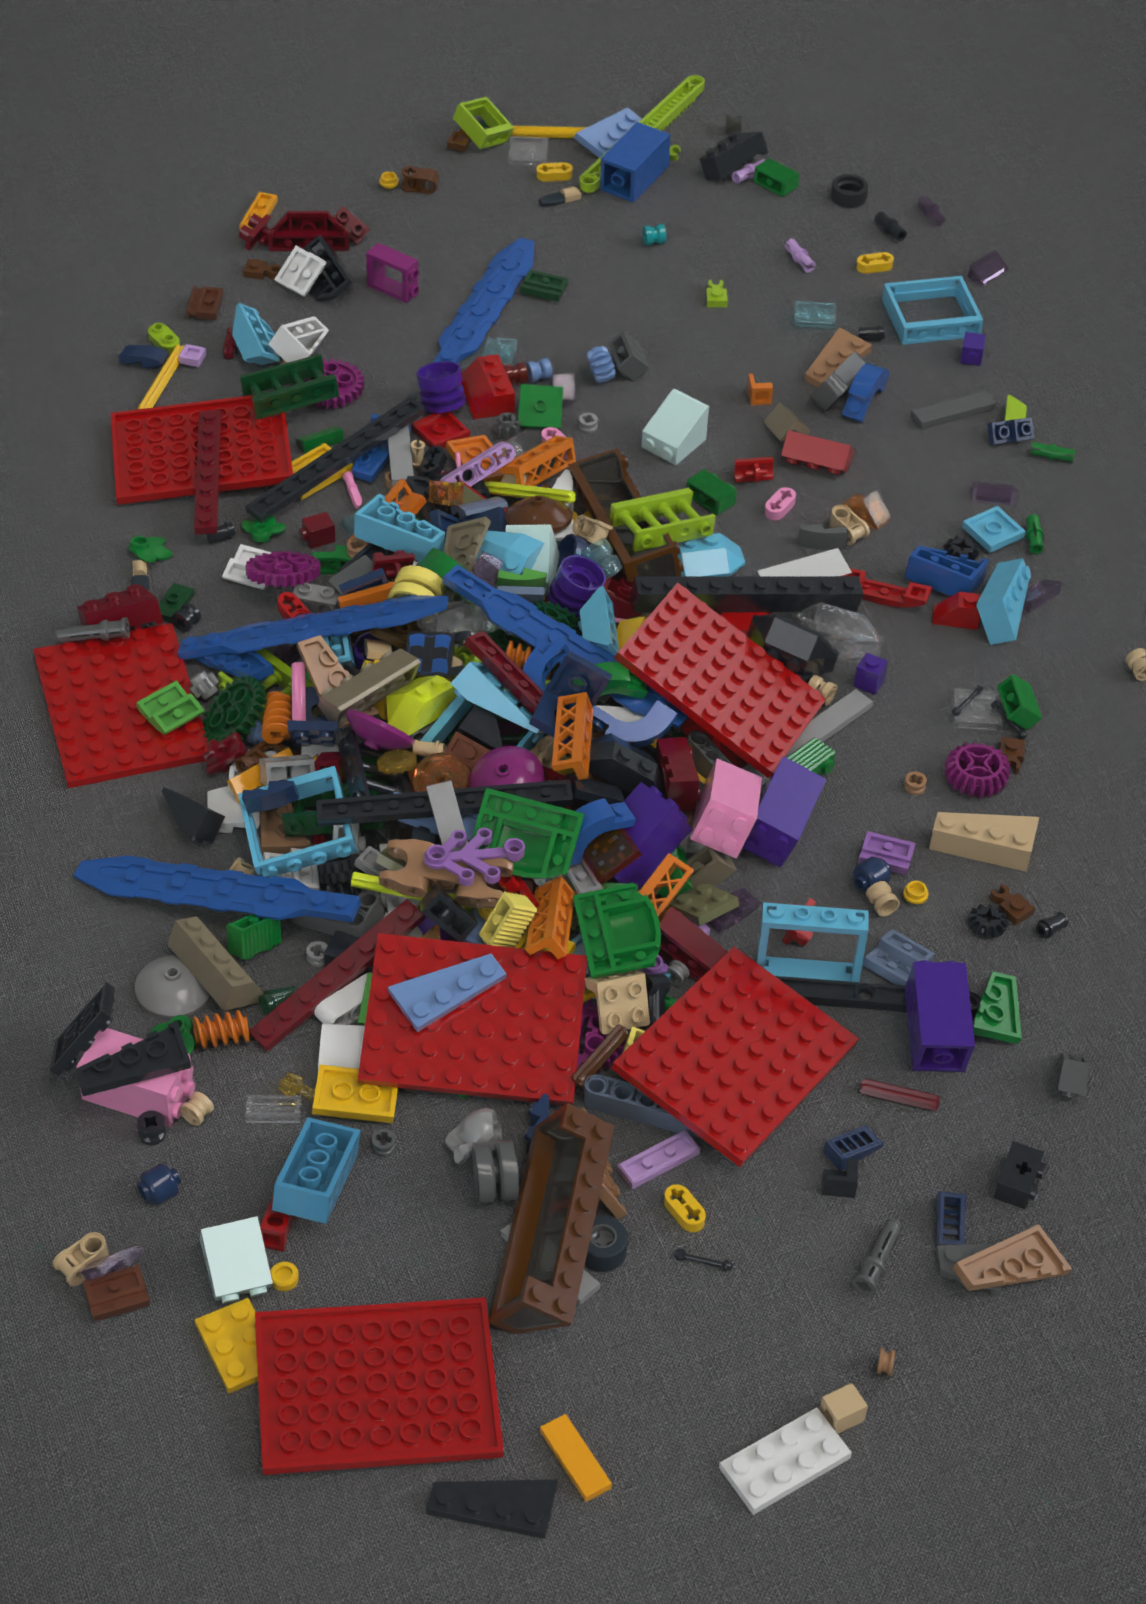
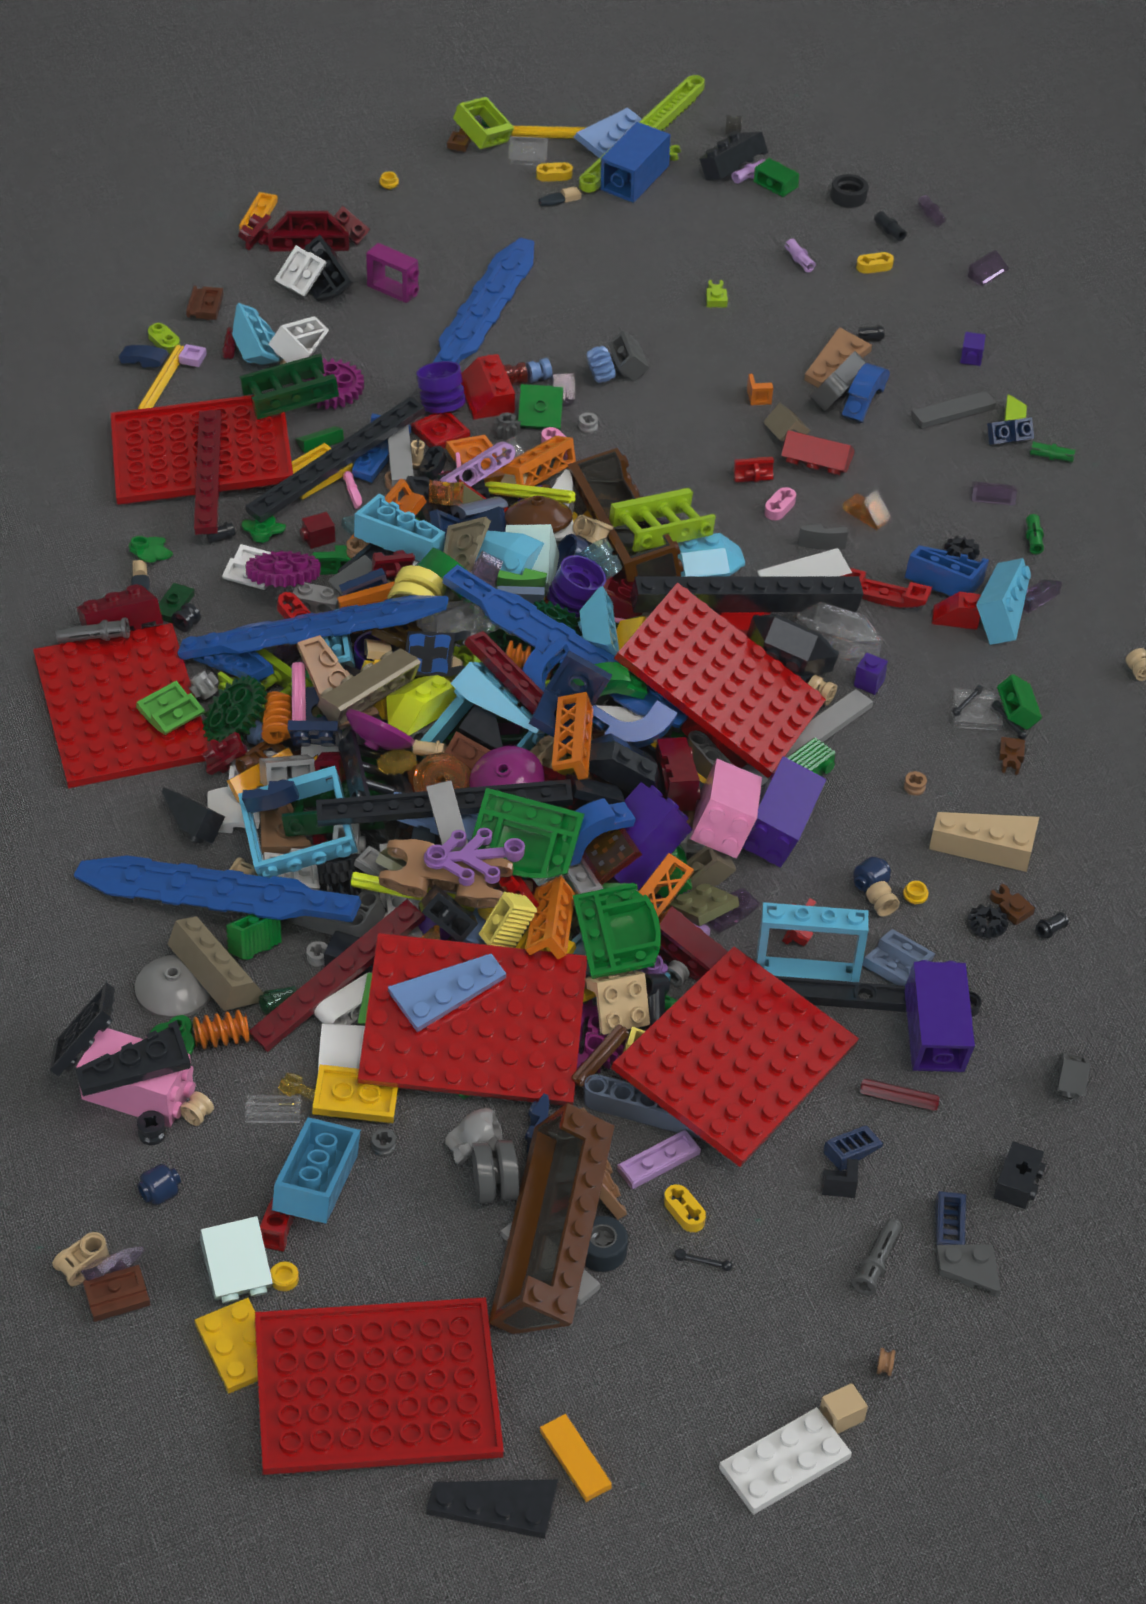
reddish brown plate [243,259,281,280] -> none
reddish brown piece [401,166,439,194] -> none
clear light blue plate [483,336,517,372] -> none
dark green plate [520,270,568,302] -> none
light aqua slope [641,389,709,465] -> none
teal wheel [642,224,666,246] -> none
green brick [686,468,737,516] -> none
clear light blue plate [794,301,836,328] -> none
tan piece [829,505,870,546] -> none
medium lavender plate [858,831,916,875] -> none
medium azure window [882,276,983,345] -> none
magenta gear [944,741,1010,799] -> none
medium nougat wing [952,1224,1072,1291] -> none
medium azure plate [962,506,1025,553] -> none
green wing [973,971,1022,1044] -> none

